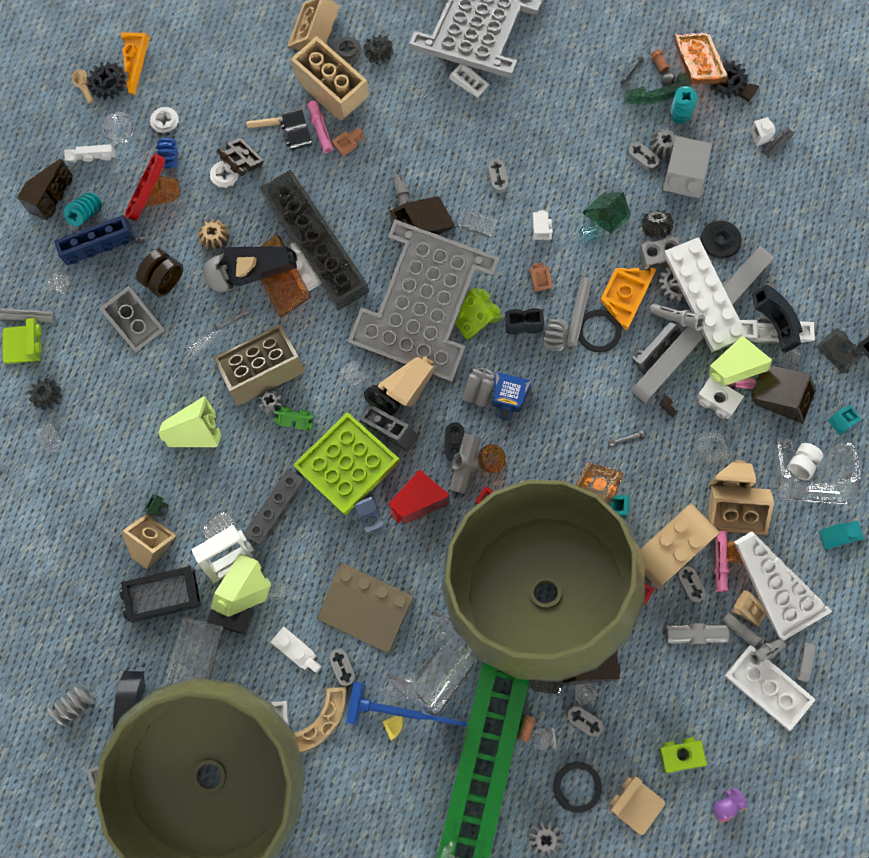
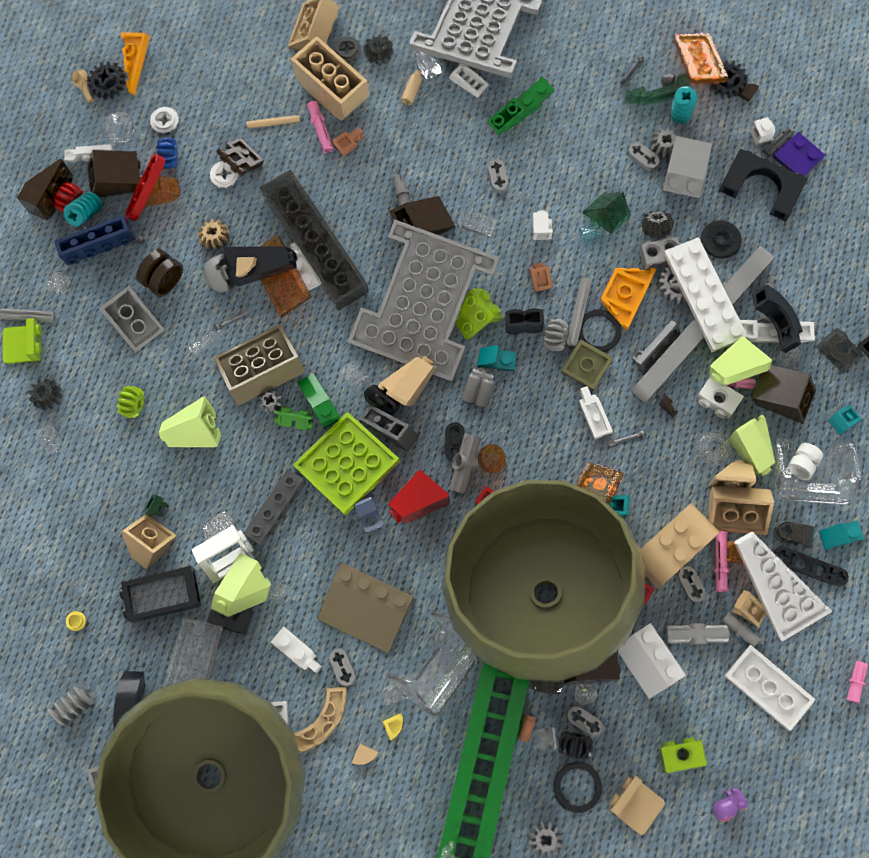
black brick [279,108,312,151] -> none
blue piece [346,682,467,727] -> none
blue torso [493,372,532,420] -> none
nougat pin [650,49,670,74] -> none
light grey pin [650,303,705,331] -> none
light grey pin [750,638,786,665] -> none
light grey beam [796,642,815,682] -> none
none -> red gear [54,182,83,213]
none -> light yellow plate [66,611,86,631]
none -> dark brown slope [87,150,142,198]
none -> lime gear [117,386,145,418]
none -> green slope [297,373,340,429]
none -> tan tile [351,744,379,765]
none -> tan cylinder [400,70,422,106]
none -> clear bracket [415,52,441,79]
none -> teal slope [477,345,517,372]
none -> green slope [487,77,555,135]
none -> black gear [558,731,593,760]
none -> olive plate [561,339,613,391]
none -> white hinge [579,386,613,440]
none -> white slope [618,623,686,699]
none -> black arch [719,148,808,222]
none -> yellowish green slope [728,415,775,477]
none -> dark purple plate [773,132,825,176]
none -> clear smoke piece [773,521,814,548]
none -> black beam [773,547,849,587]
none -> bright pink axle [846,661,868,703]

